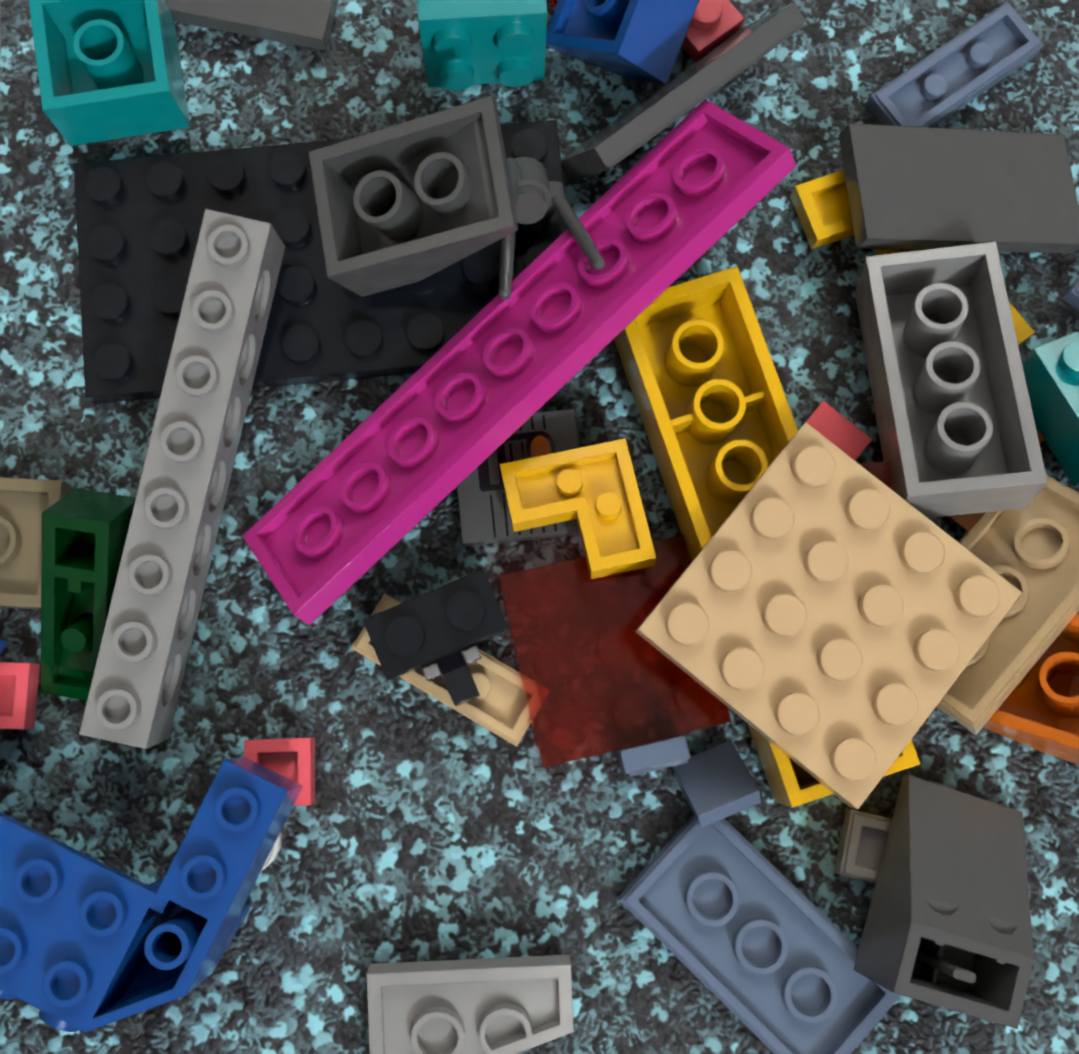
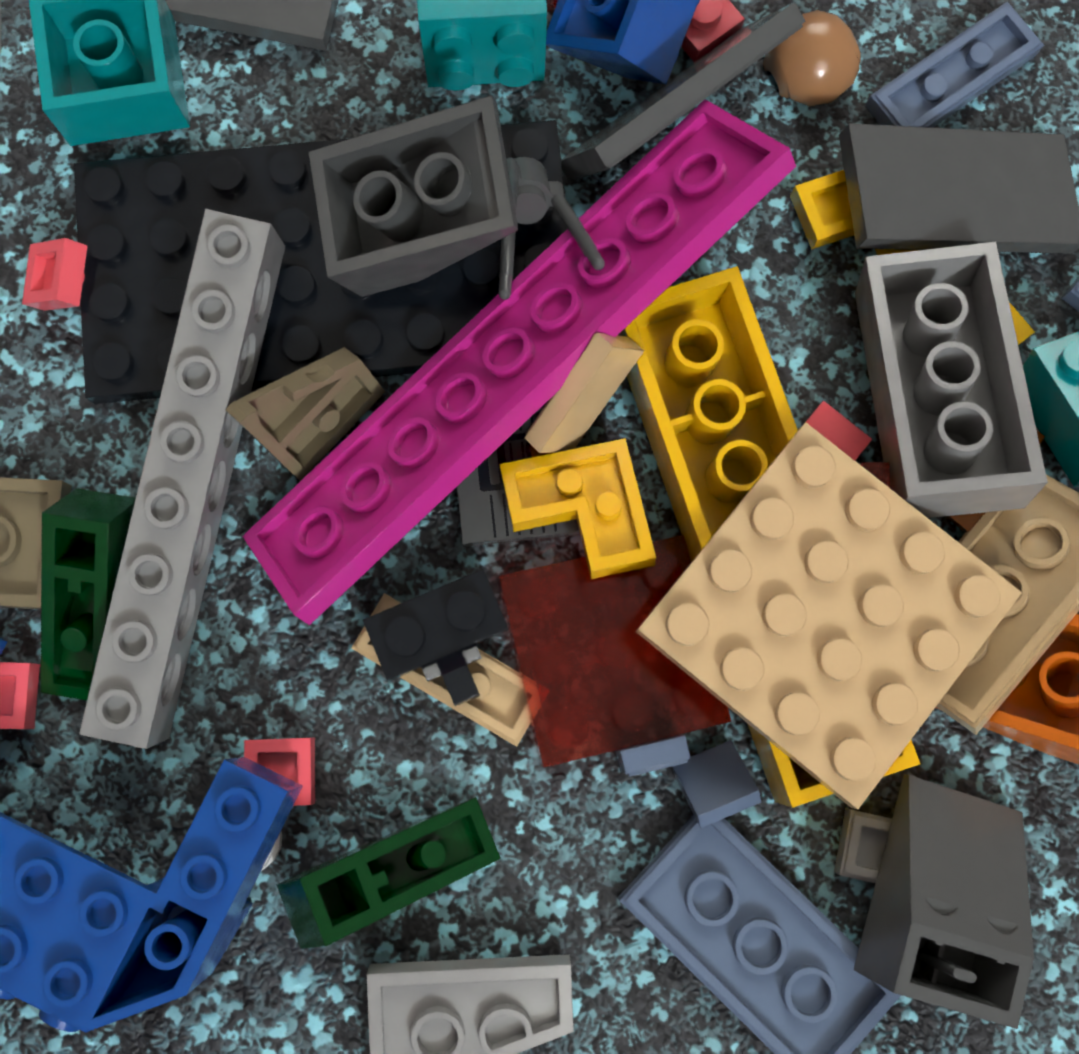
none -> coral plate [22,238,87,311]
none -> dark tan wing [225,347,386,481]
none -> dark green slope [276,797,501,949]
none -> tan tile [524,332,644,453]
none -> medium nougat hair [763,10,861,107]

